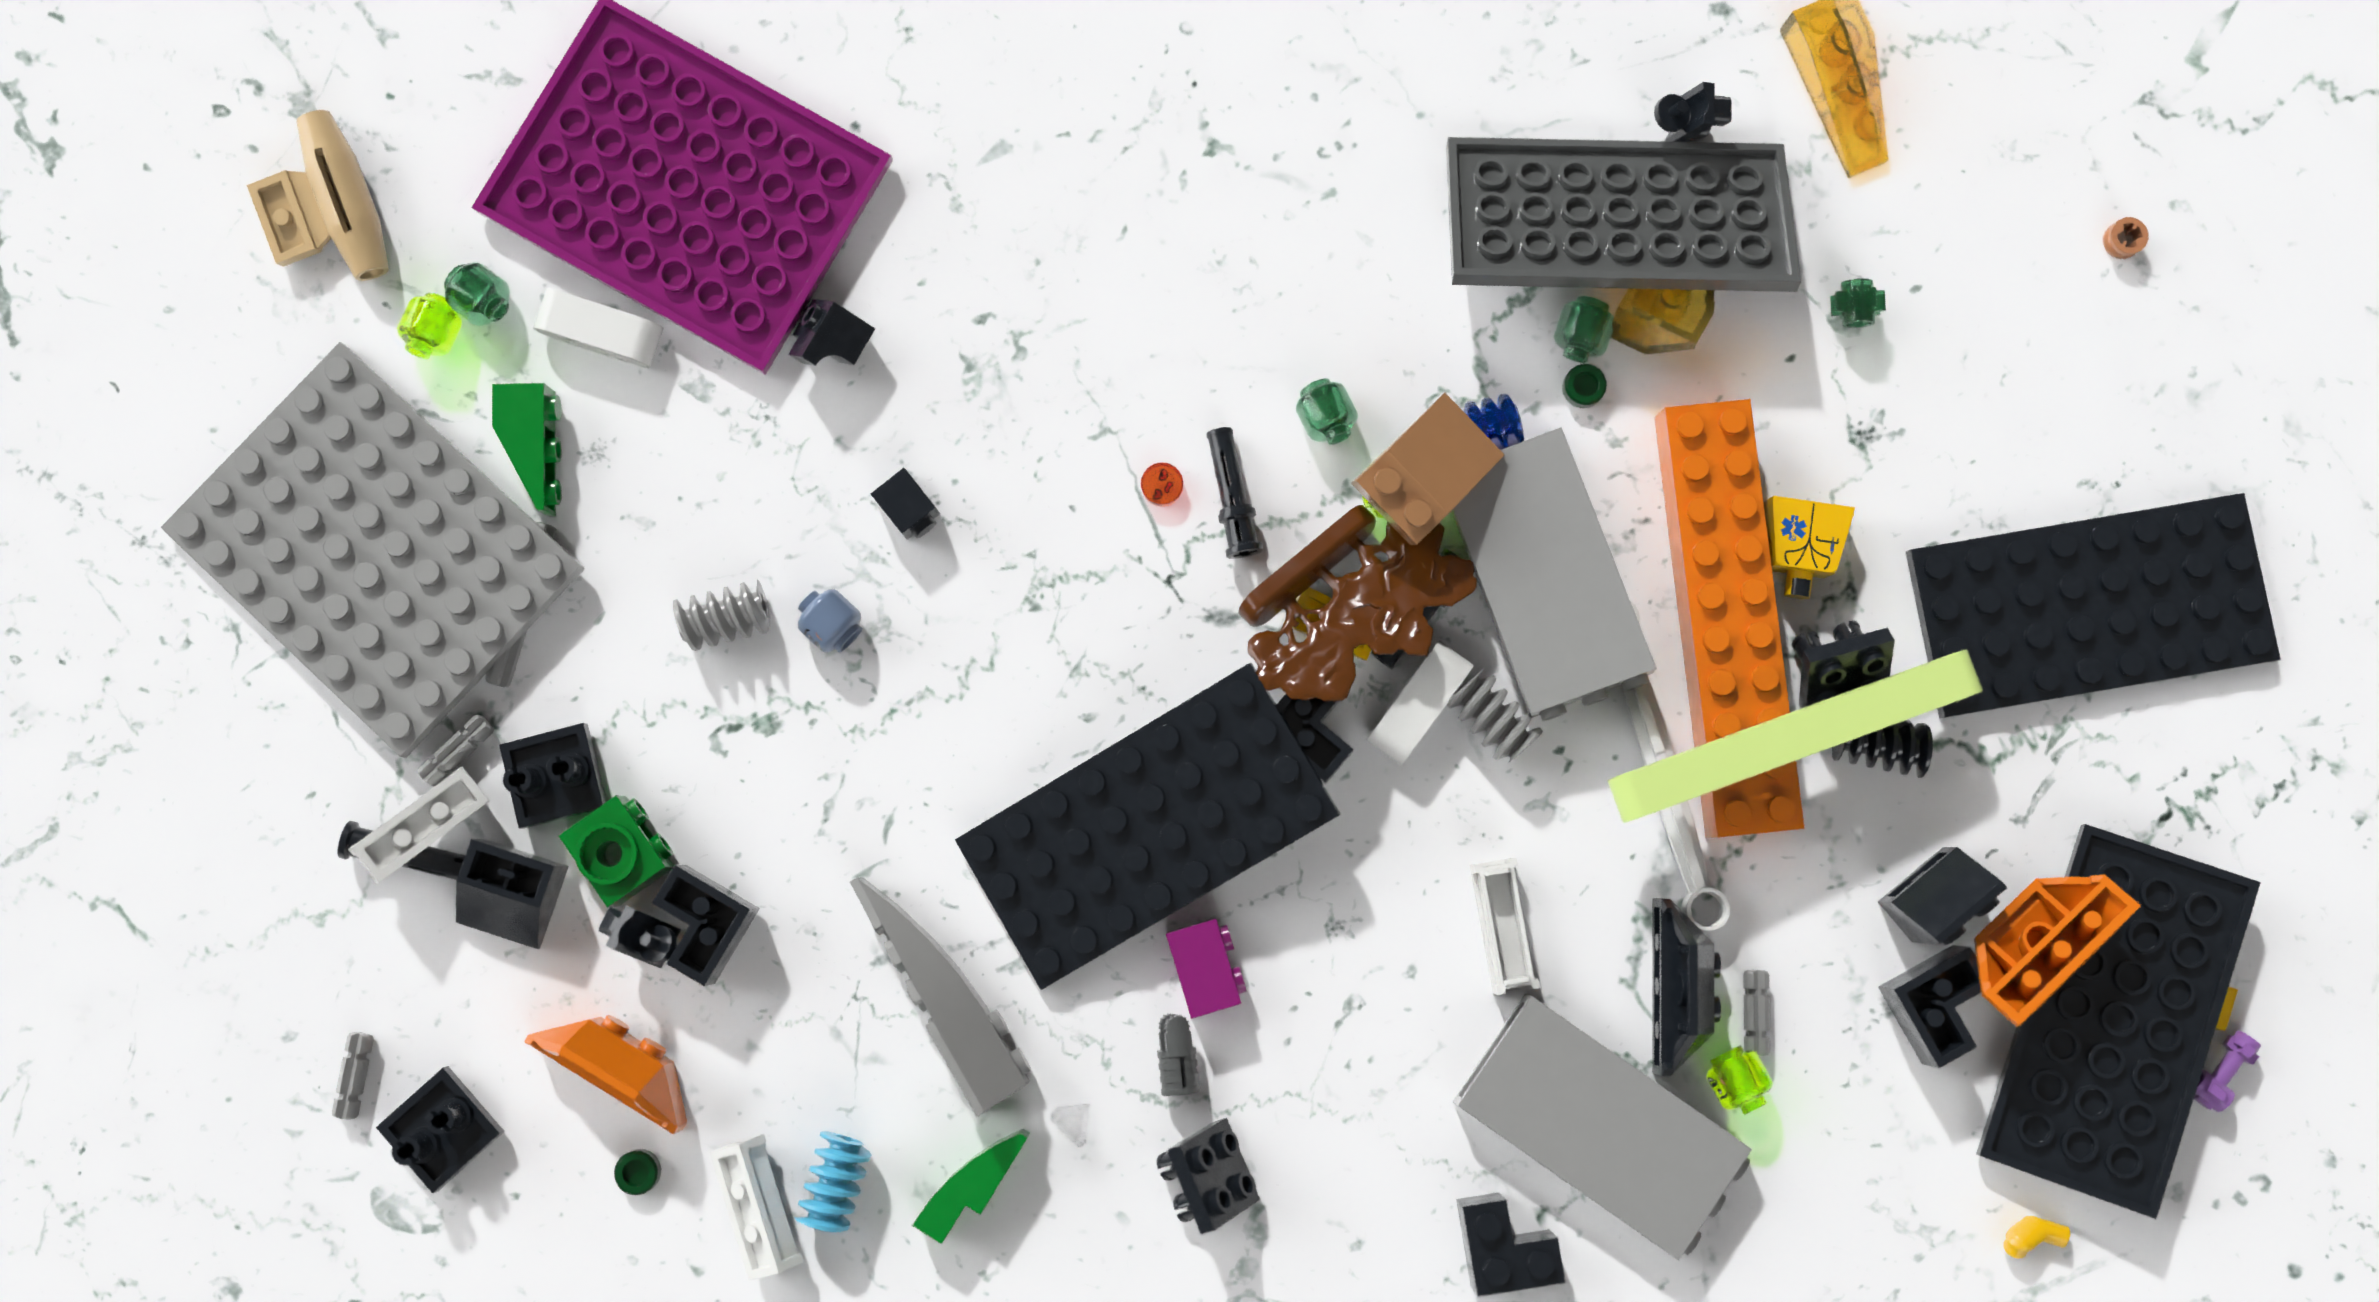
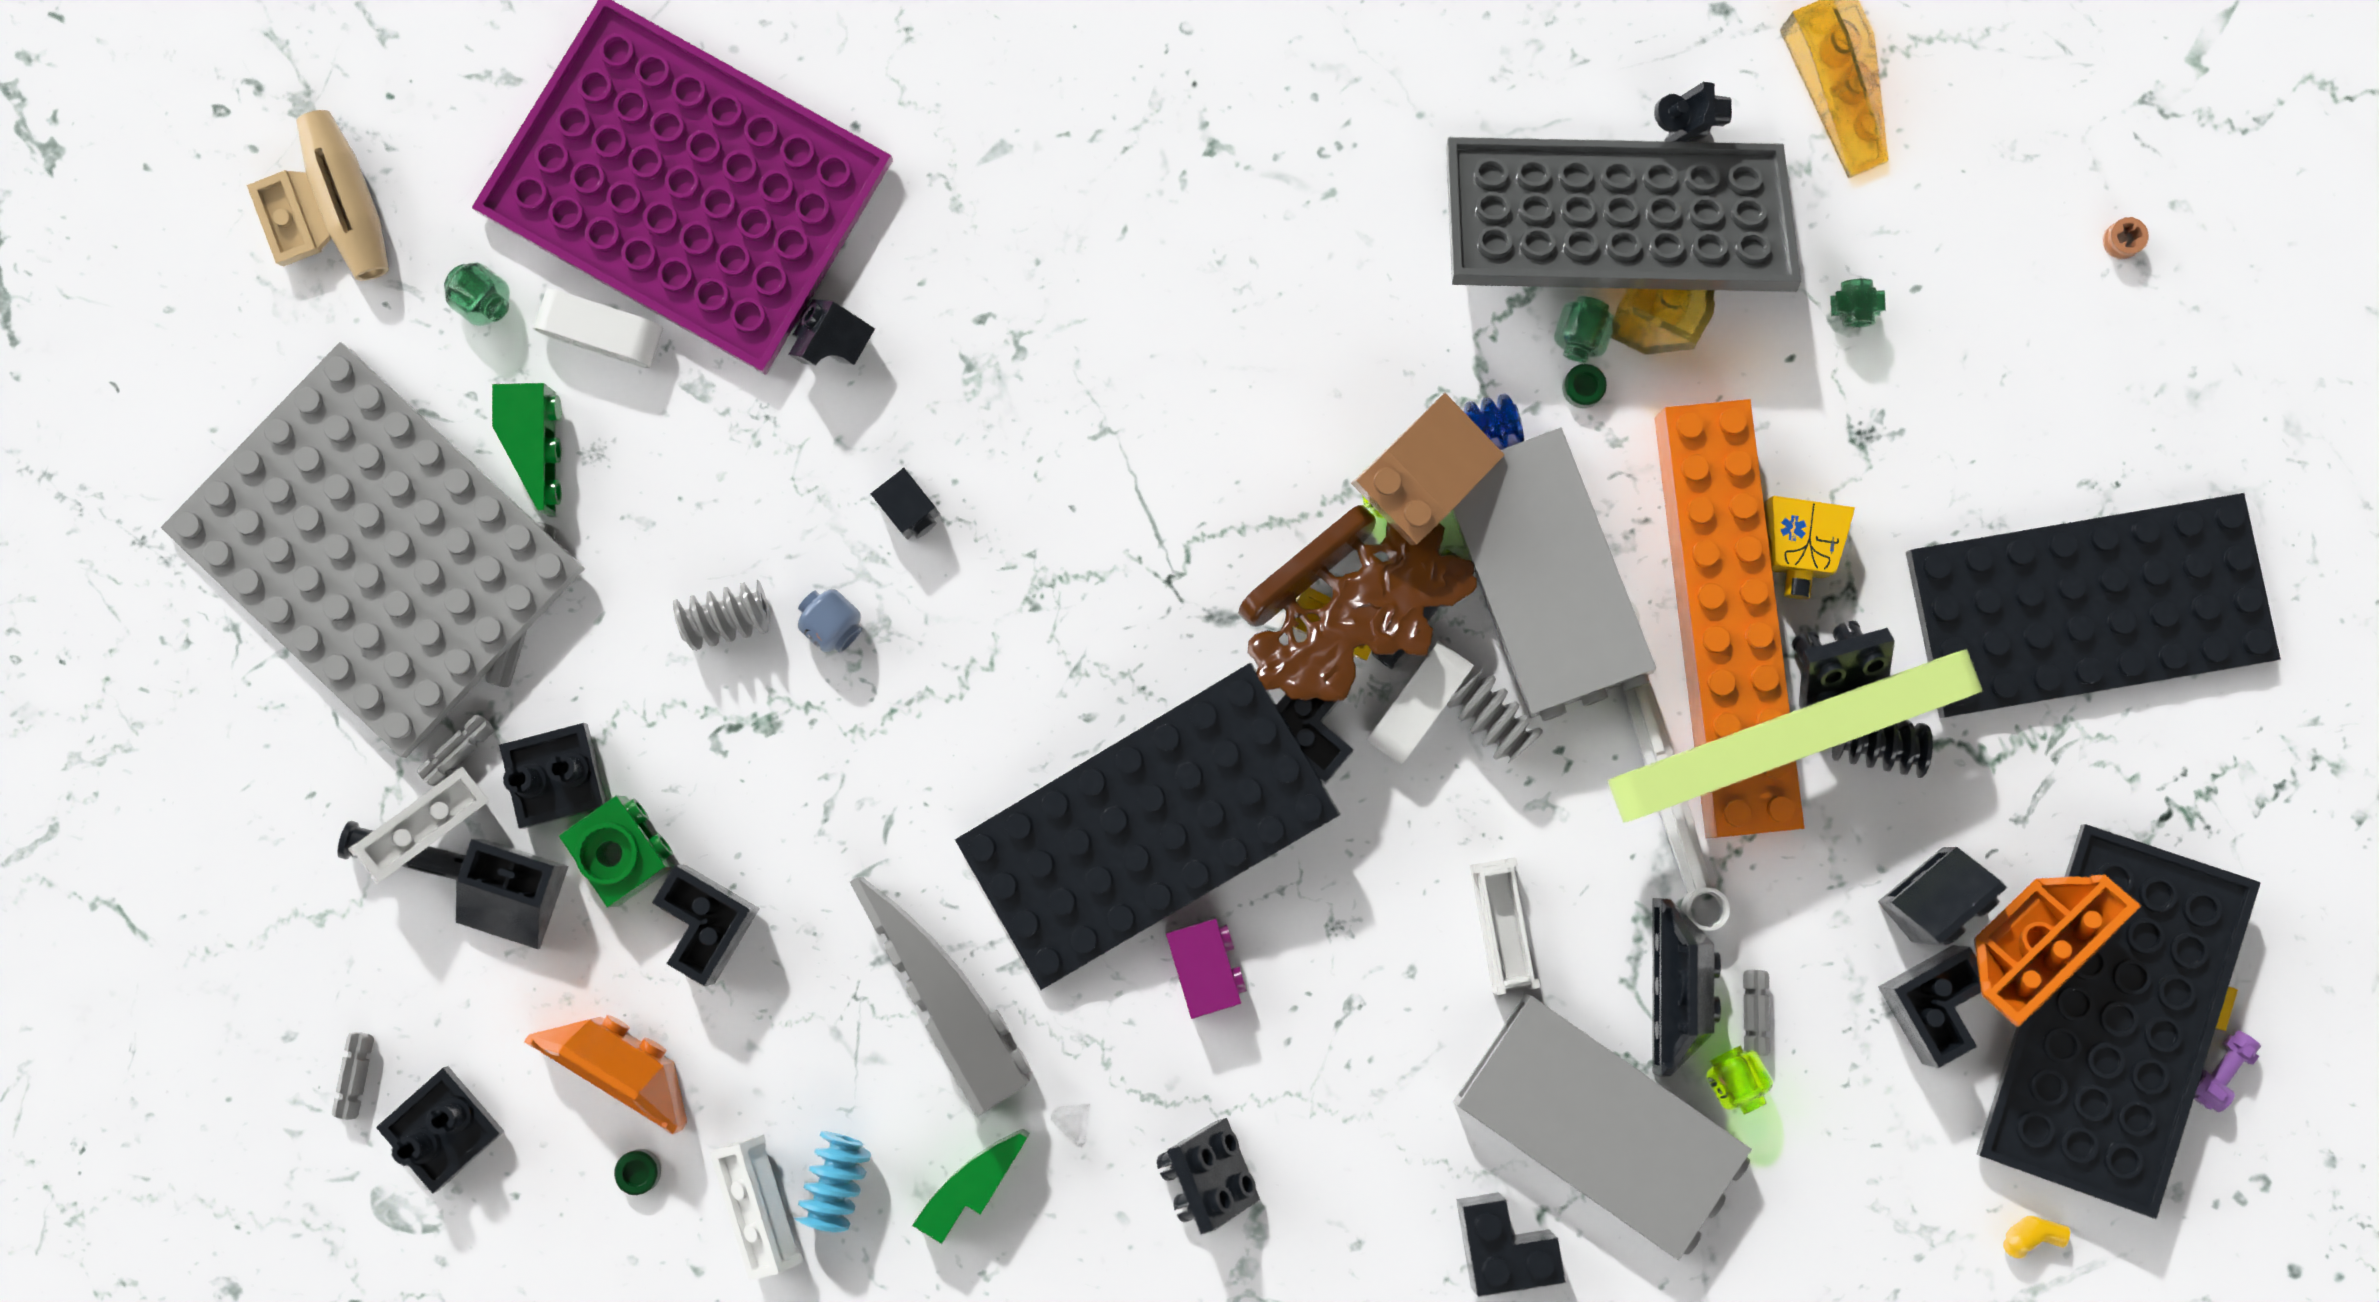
clear neon green head [397,293,462,359] -> none
black hips [599,905,681,969] -> none
clear red tile [1141,462,1183,507] -> none
dark grey hinge [1157,1013,1200,1096] -> none
black pin [1206,427,1264,559] -> none
clear green head [1295,378,1358,445] -> none

